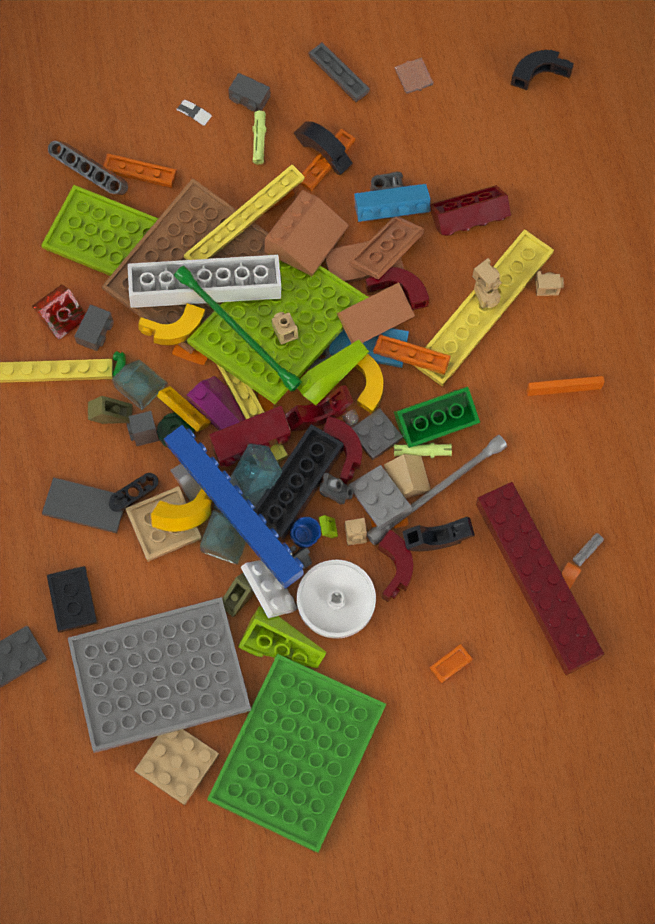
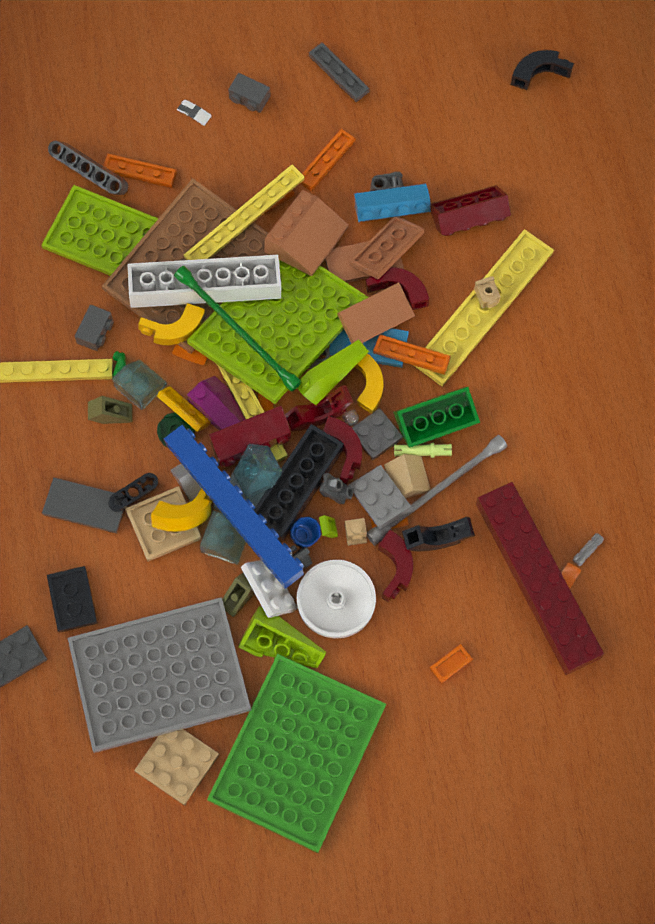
clear red slope [32,284,85,340] -> none
dark grey brick [127,411,159,446] -> none
yellowish green pin [252,111,267,164] -> none
tan brick [272,312,298,344] -> none
black arch [294,121,353,175] -> none
clear piece [395,58,433,94] -> none
tan brick [472,258,502,292] -> none
orange tile [526,376,605,396] -> none
tan brick [535,271,564,296] -> none

